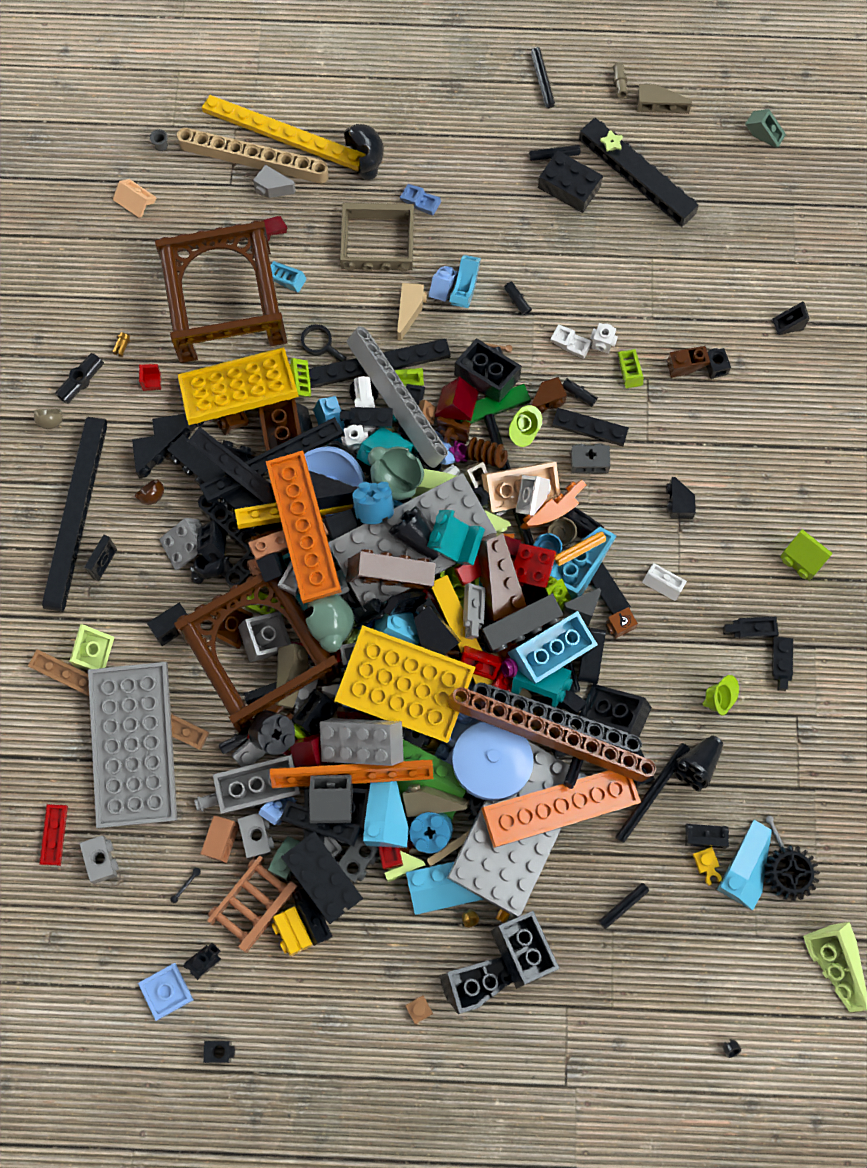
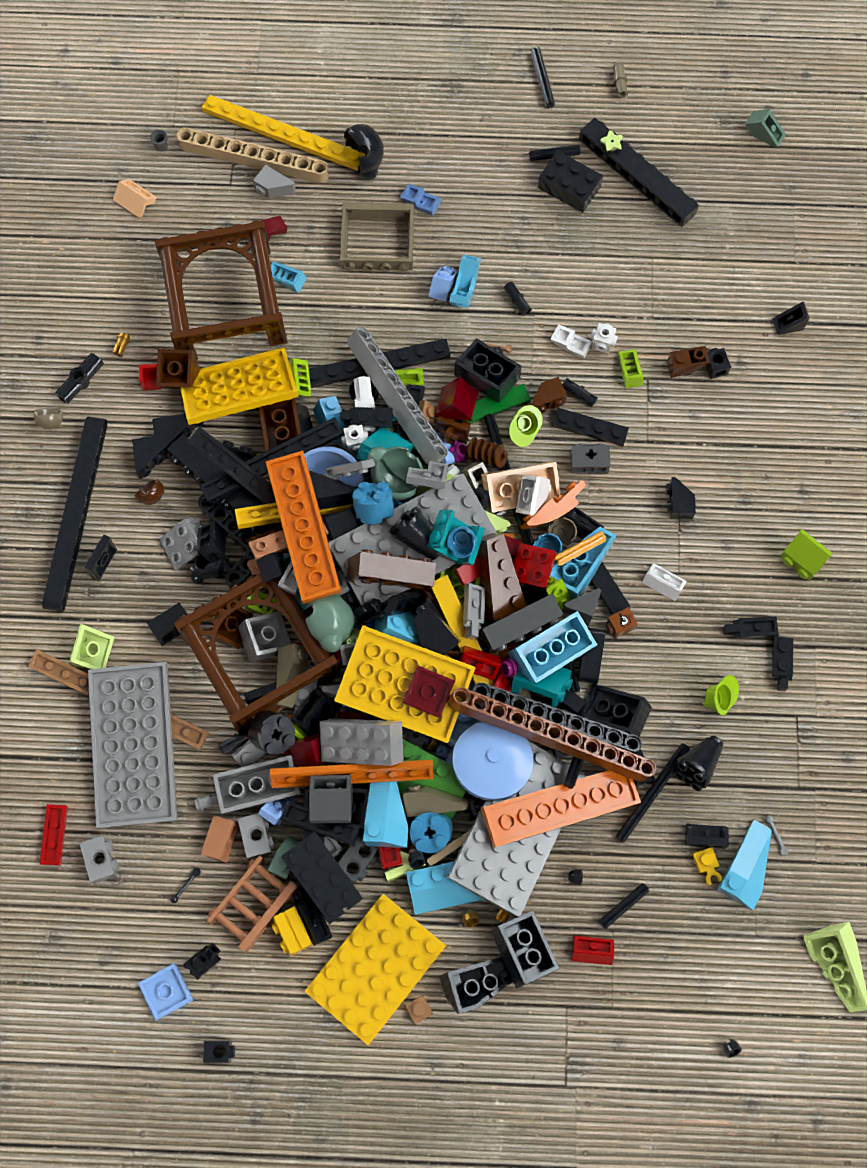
reddish brown bracket [217,411,249,436] -> none
black piece [301,324,347,362] -> none
tan slope [397,283,427,341] -> none
dark tan slope [637,83,692,114] -> none
black gear [764,845,820,901] -> none
none -> reddish brown slope [156,349,200,388]
none -> yellow plate [304,894,446,1046]
none -> light grey hinge [324,458,375,480]
none -> dark red tile [402,665,455,718]
none -> light grey plate [406,461,448,489]
none -> black hinge [408,850,426,869]
none -> dark azure hair [447,526,477,558]
none -> black hinge [568,869,583,886]
none -> red slope [572,935,614,965]

